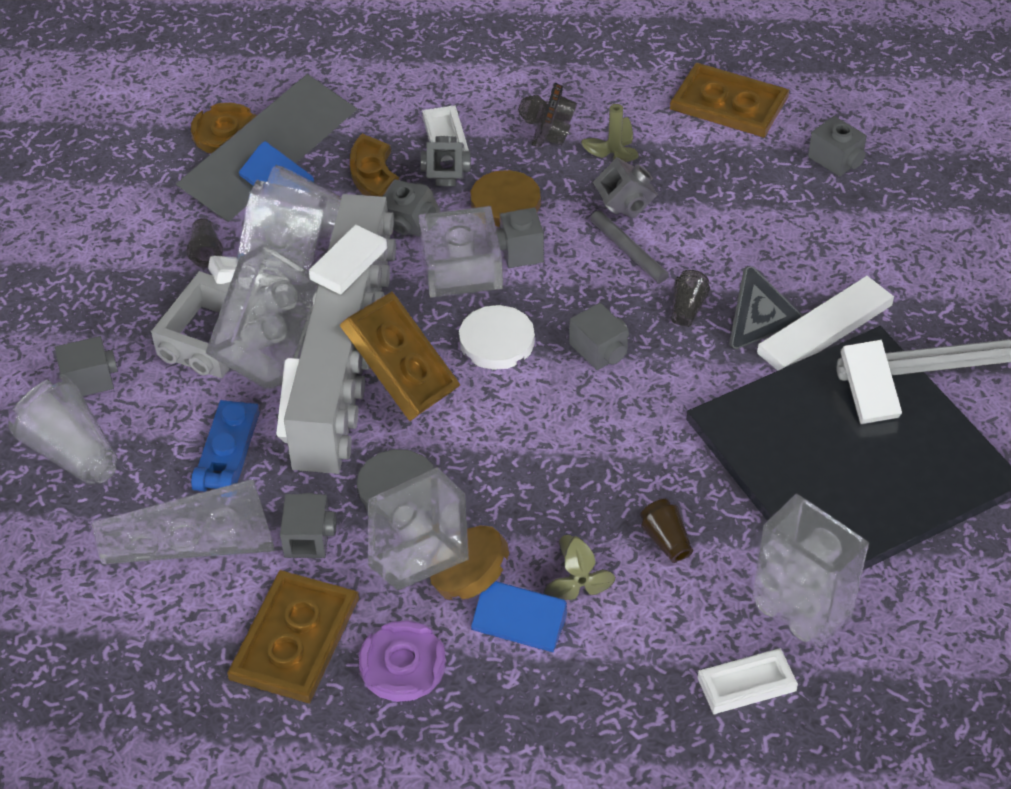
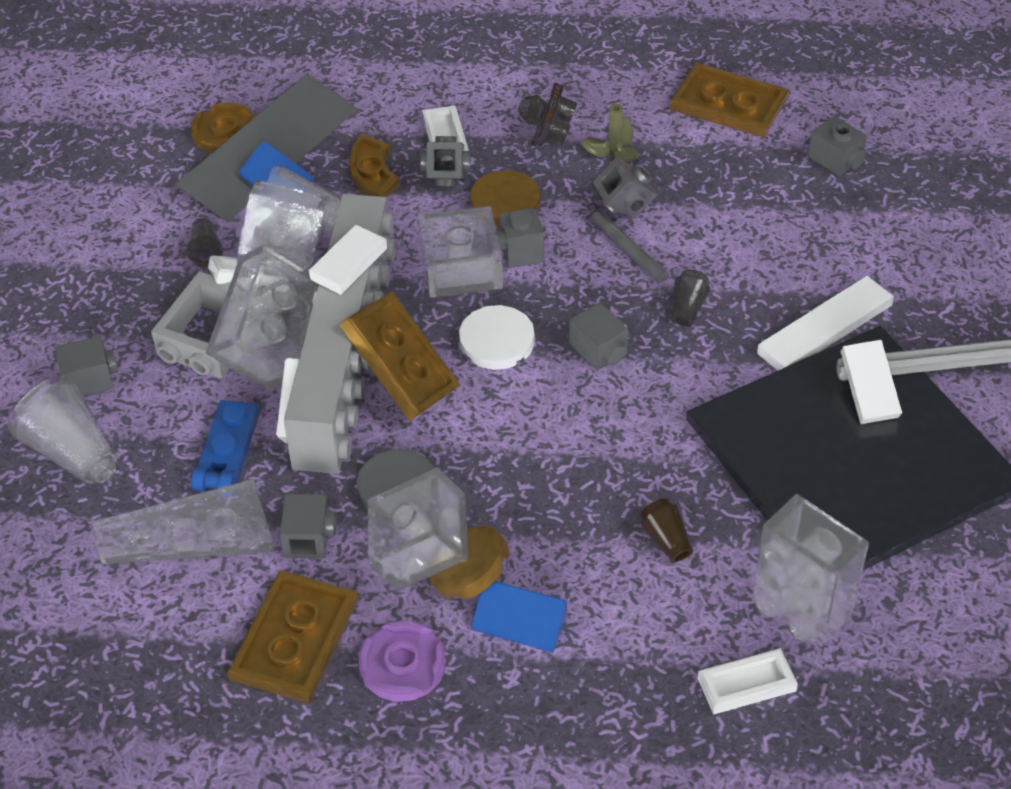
dark grey brick [383,179,441,237] -> none
olive plant [543,535,616,600] -> none
black piece [729,266,802,349] -> none

